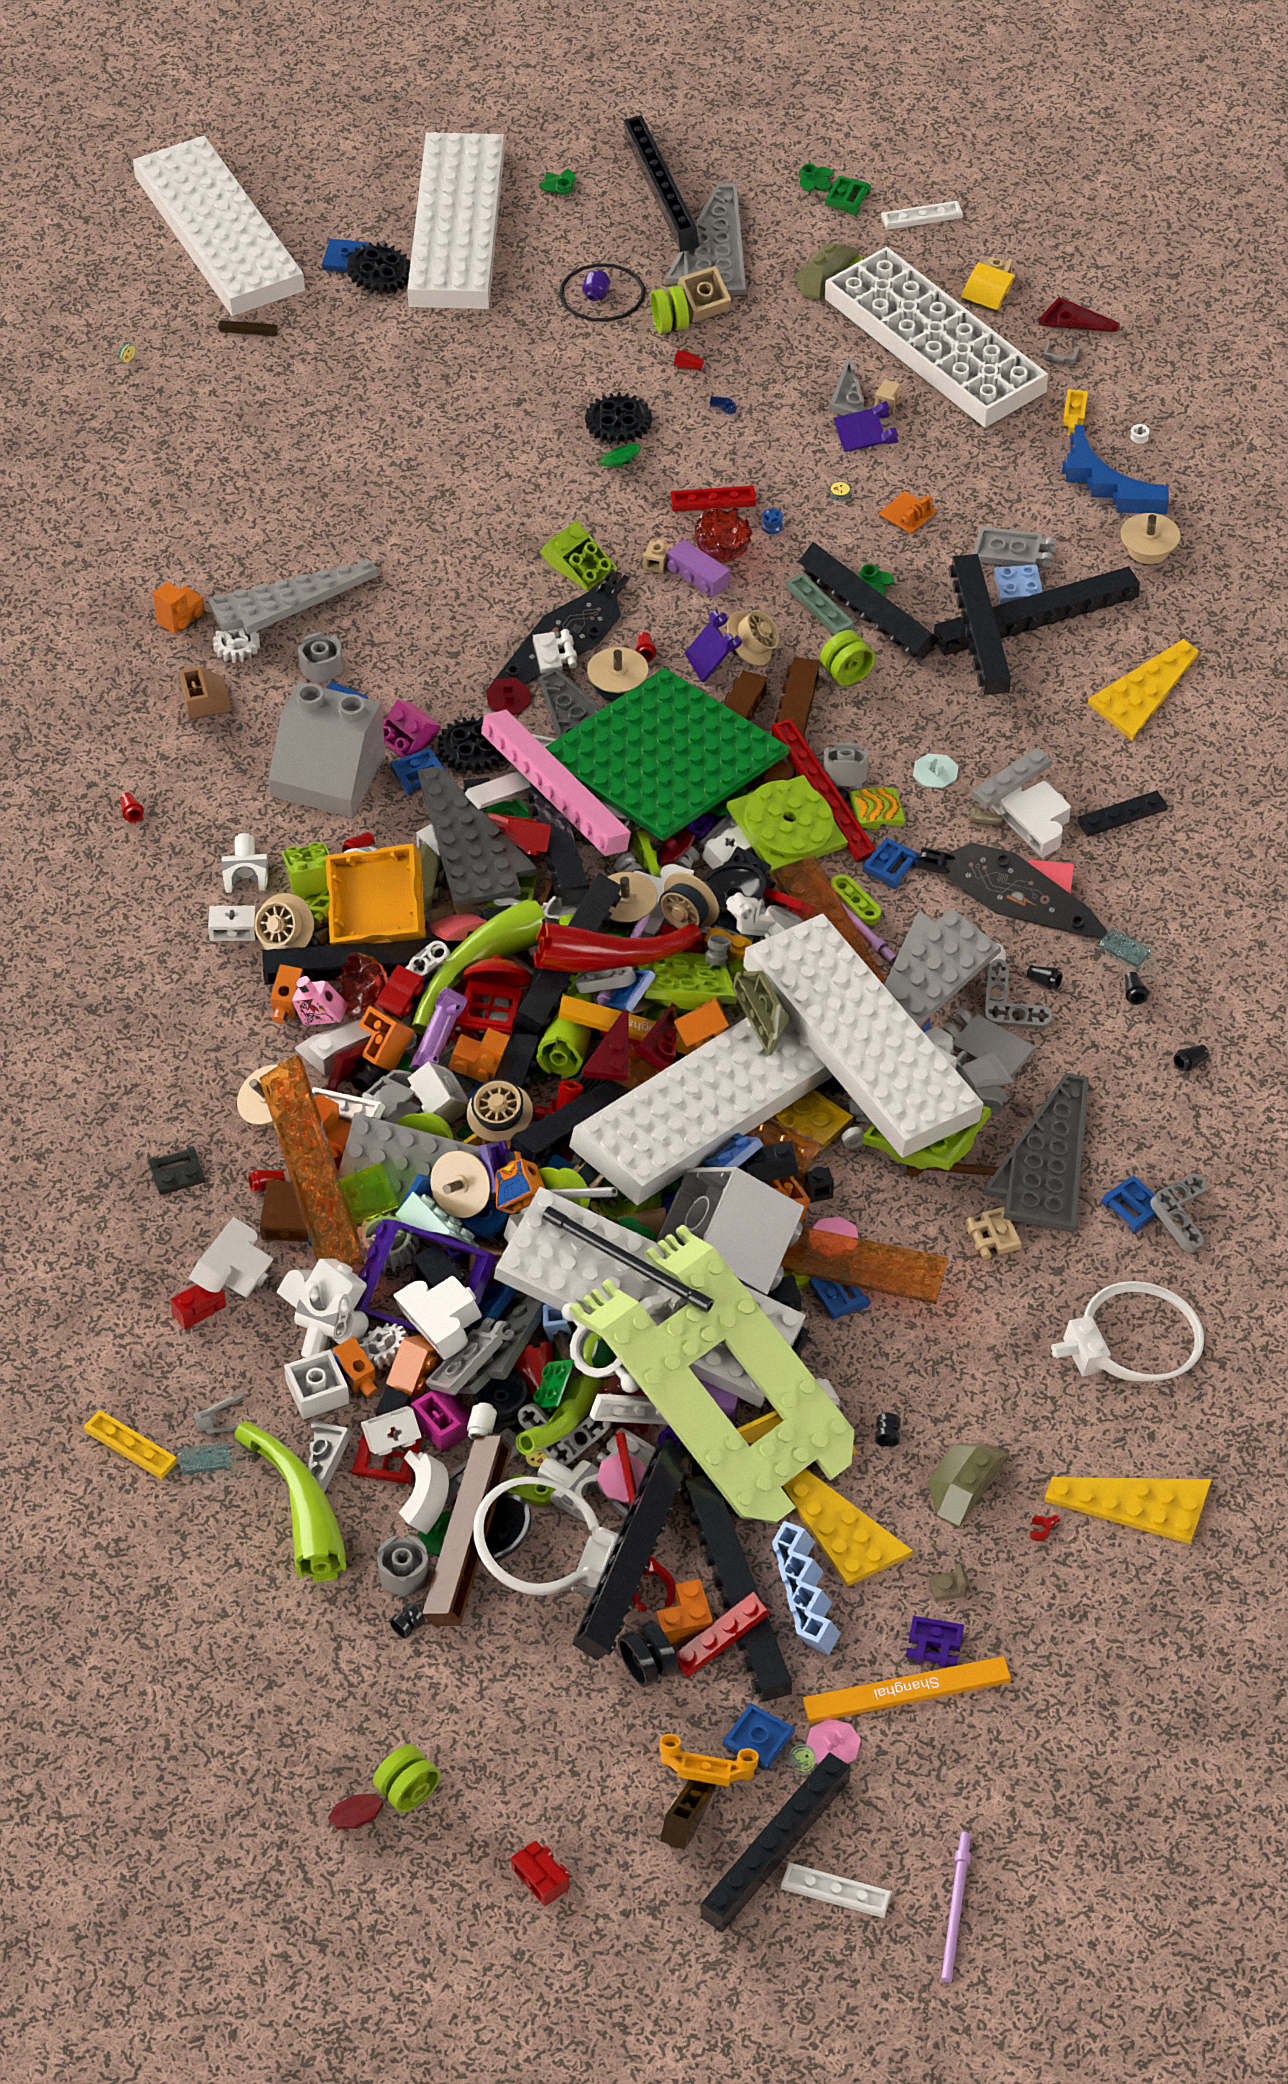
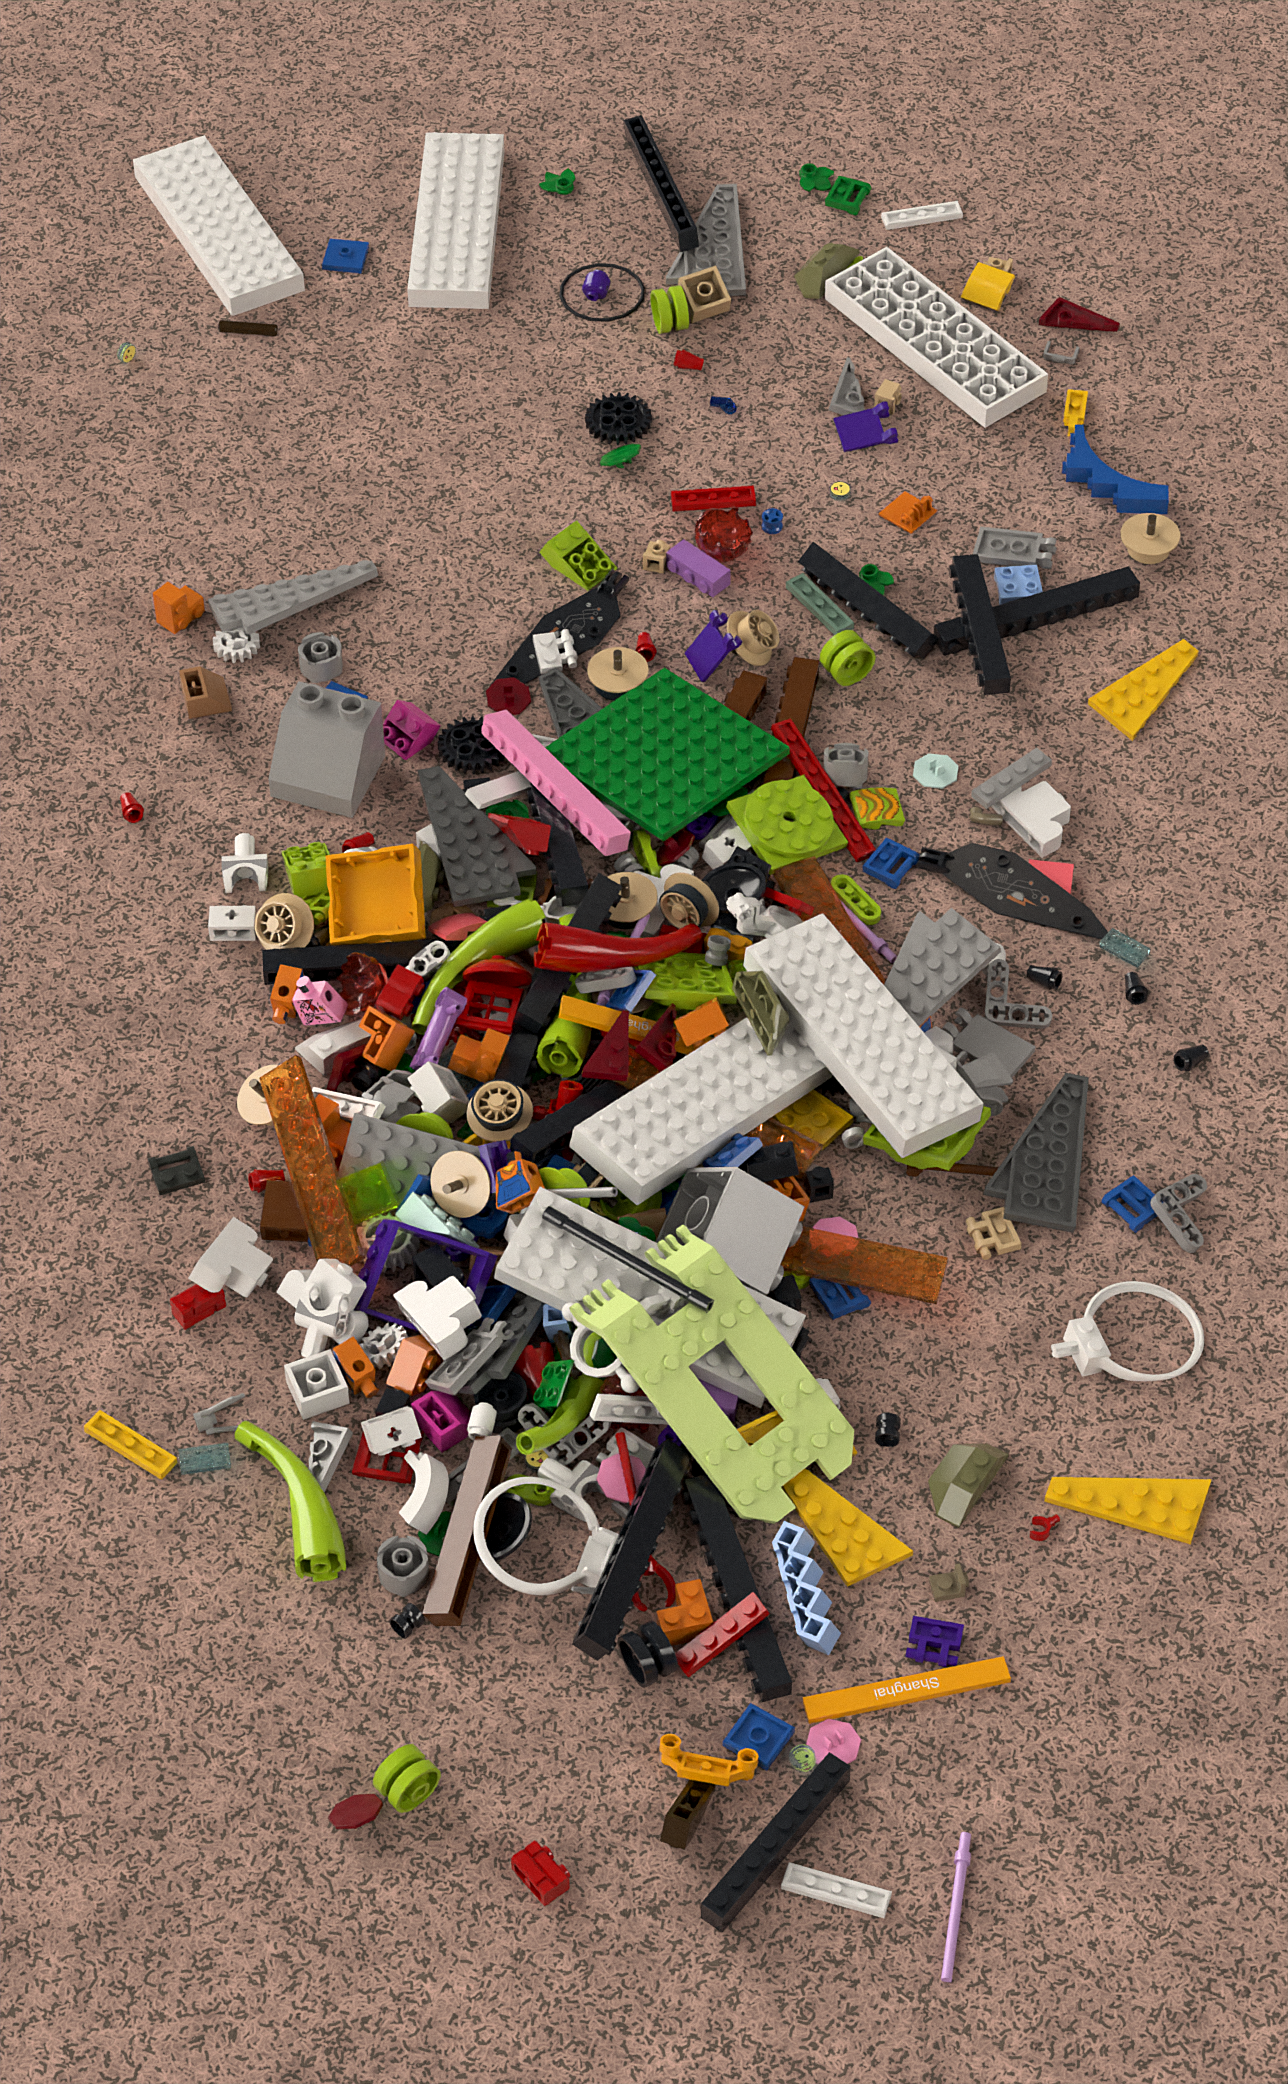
black gear [346,242,410,295] -> none
blue plate [390,748,446,795] -> none
black plate [1077,790,1168,837] -> none
white bush [1130,424,1149,444] -> none

